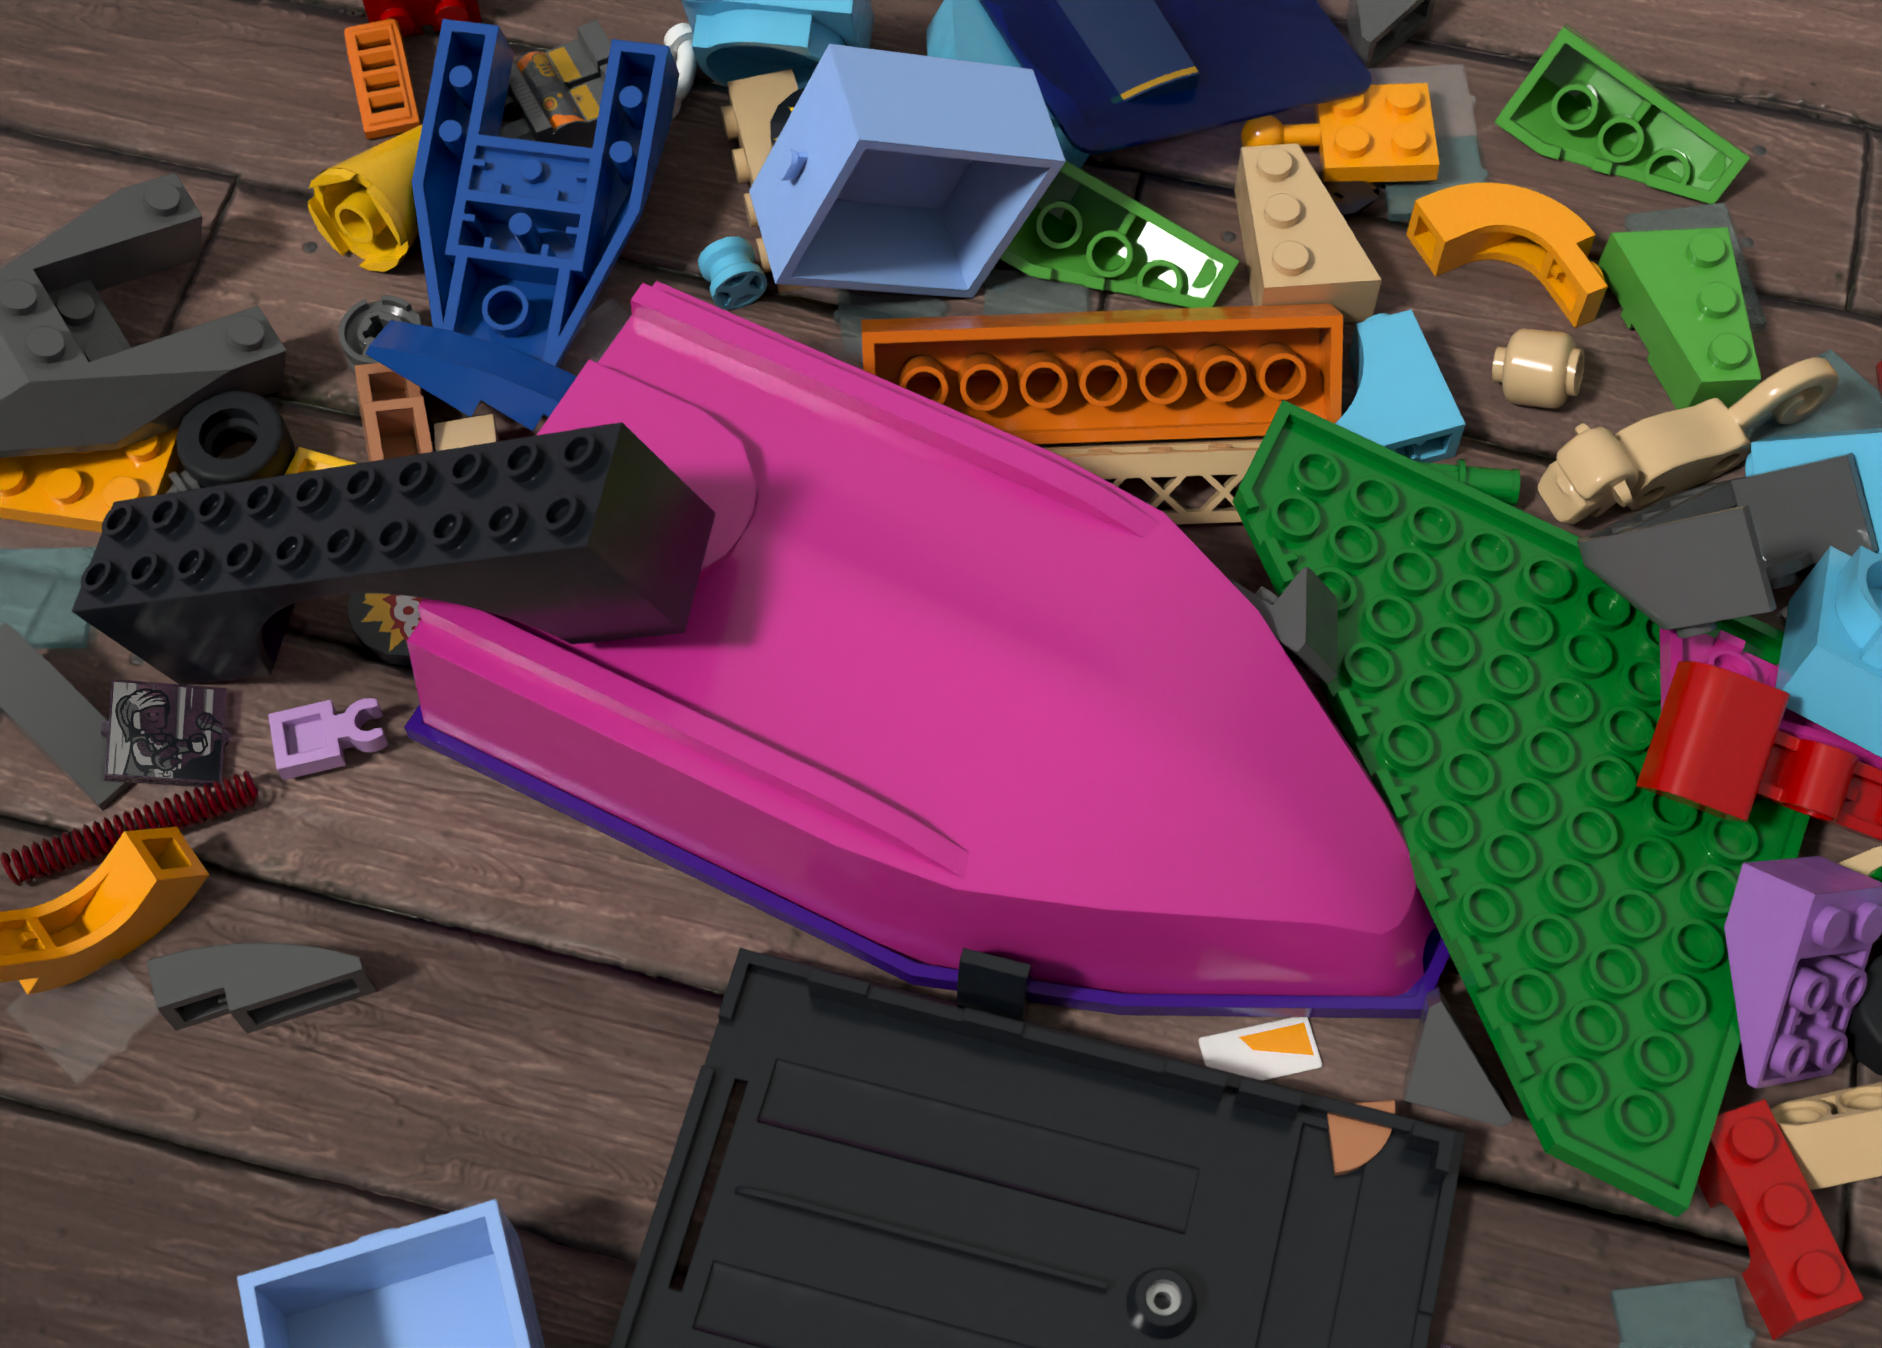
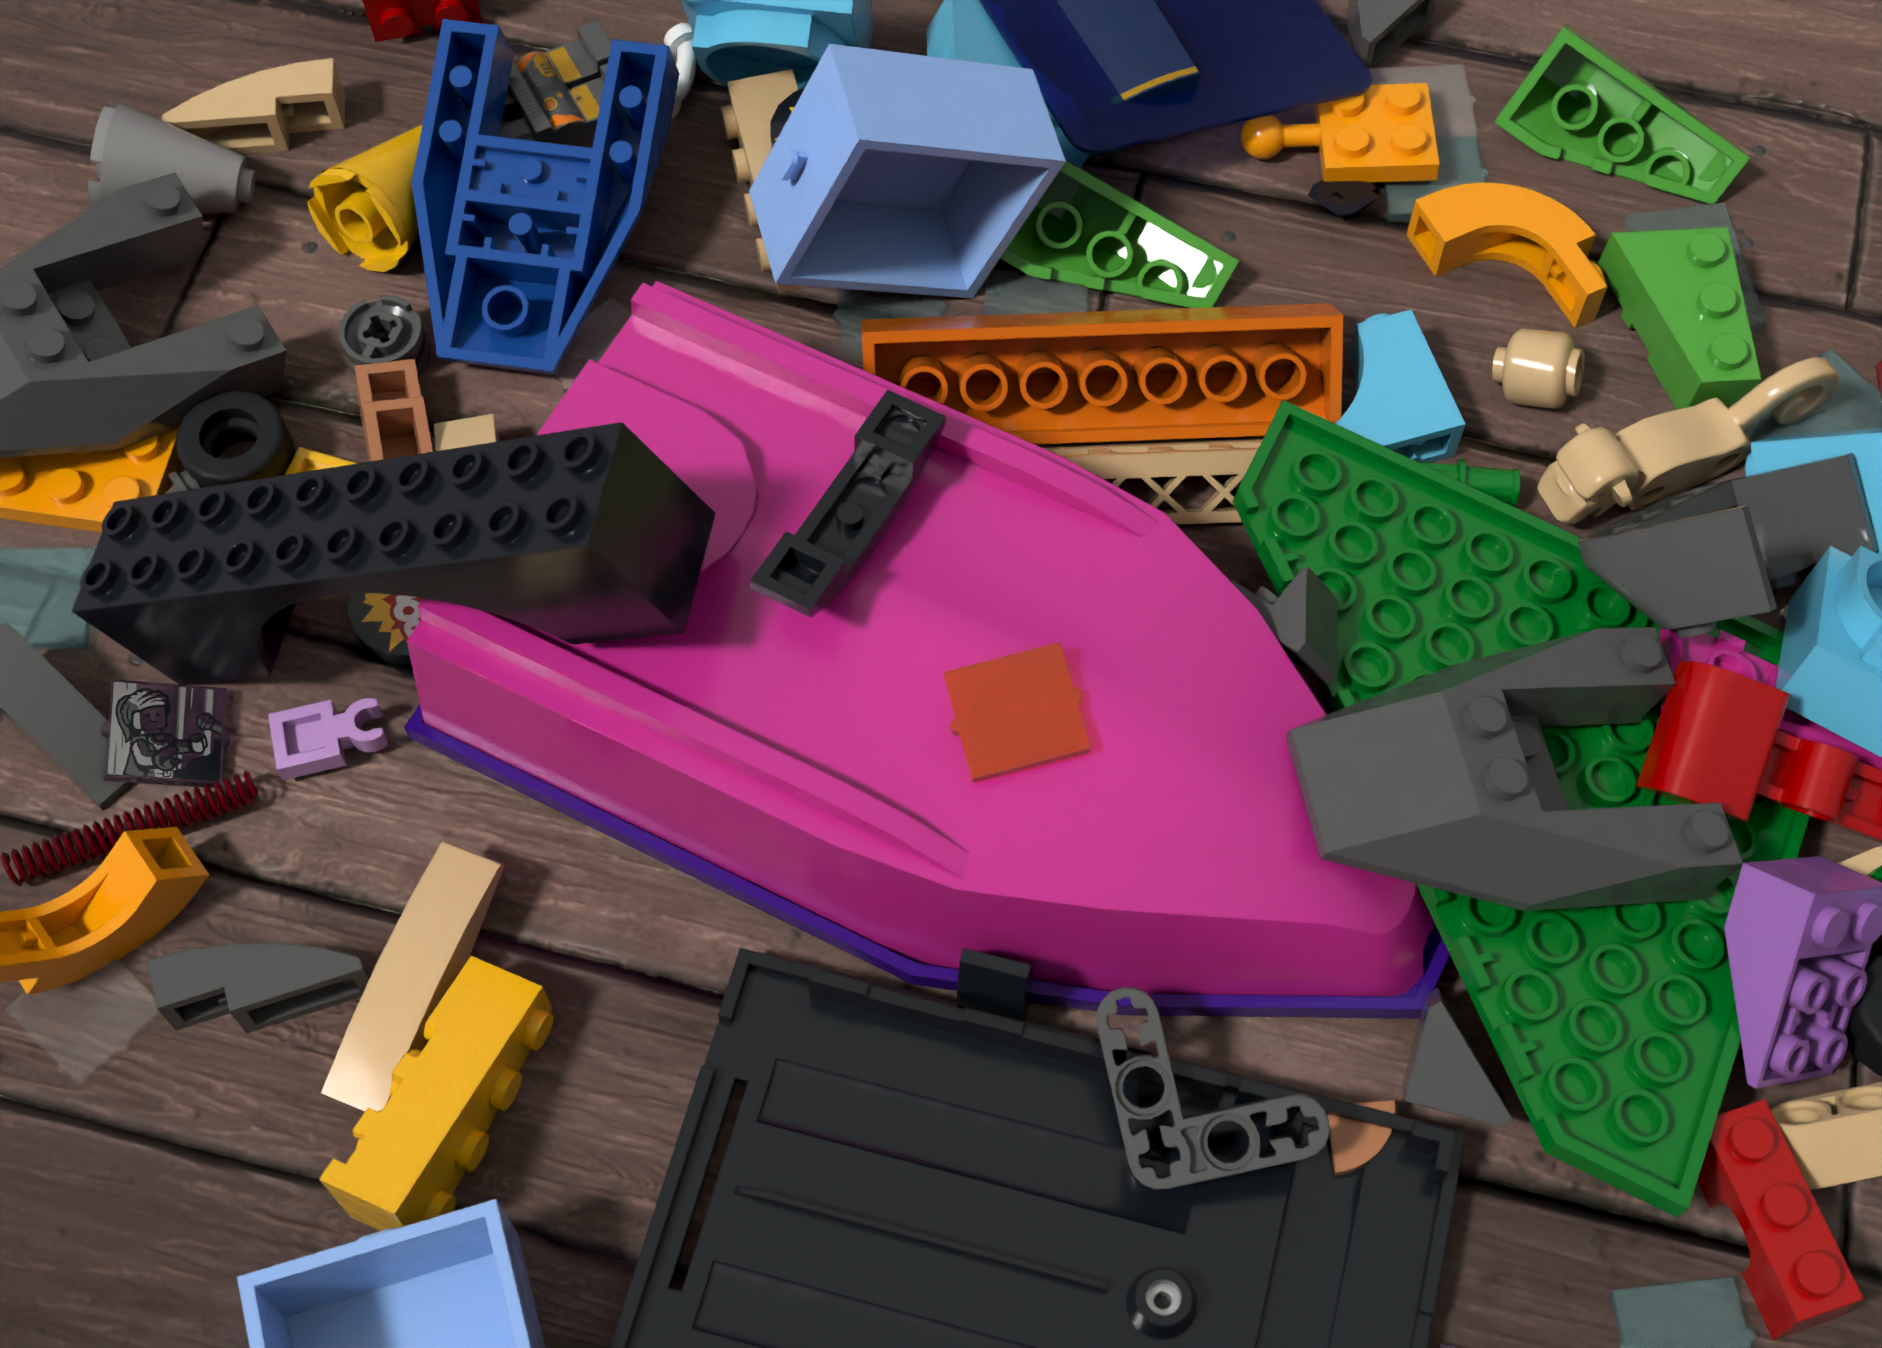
orange slope [344,19,421,140] -> none
blue slope [365,320,577,431] -> none
medium azure wheel [698,236,767,310] -> none
white sticker [1198,1017,1322,1081] -> none
tan wedge [1234,143,1382,323] -> none
none -> light grey cone [88,102,256,214]
none -> tan slope [162,58,345,155]
none -> yellow wedge [319,956,554,1231]
none -> tan slope [321,841,505,1111]
none -> black slope [750,390,946,618]
none -> clear orange piece [943,642,1091,783]
none -> dark grey beam [1096,987,1330,1189]
none -> dark grey wedge [1286,627,1743,911]

